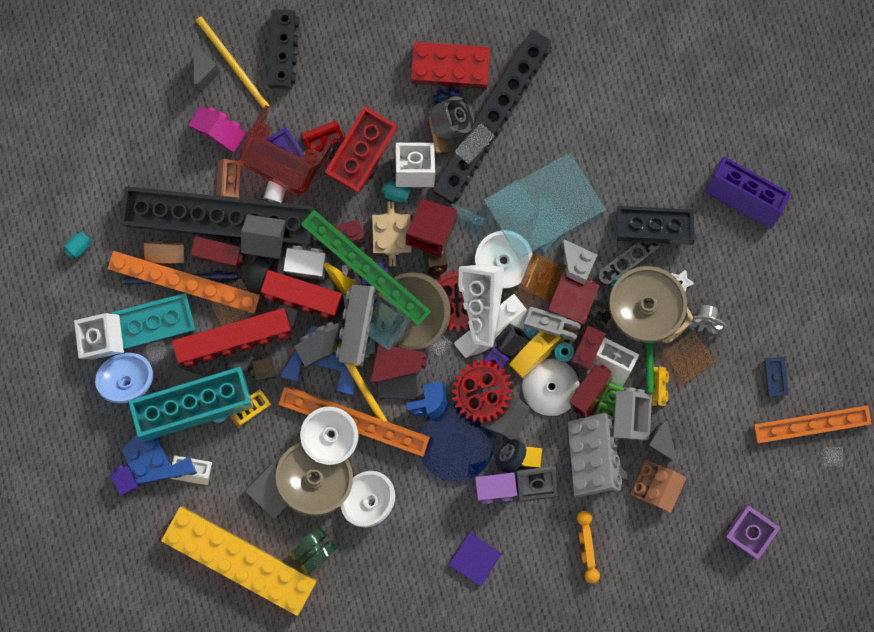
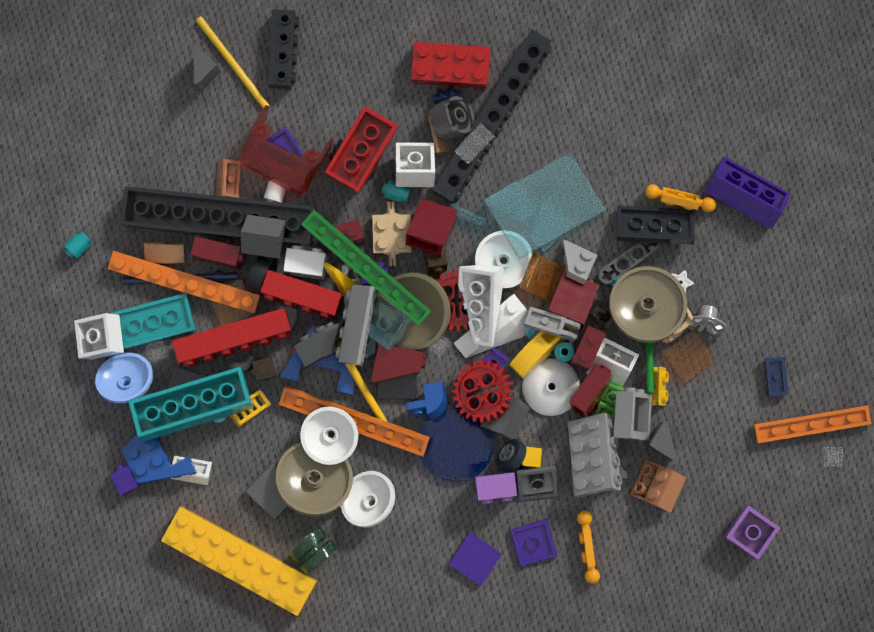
dark pink brick [188,106,246,152] -> none
red slope [302,120,344,154] -> none
black brick [495,323,529,358] -> none
none -> dark purple tile [510,519,557,567]
none -> light orange plate [645,184,716,212]

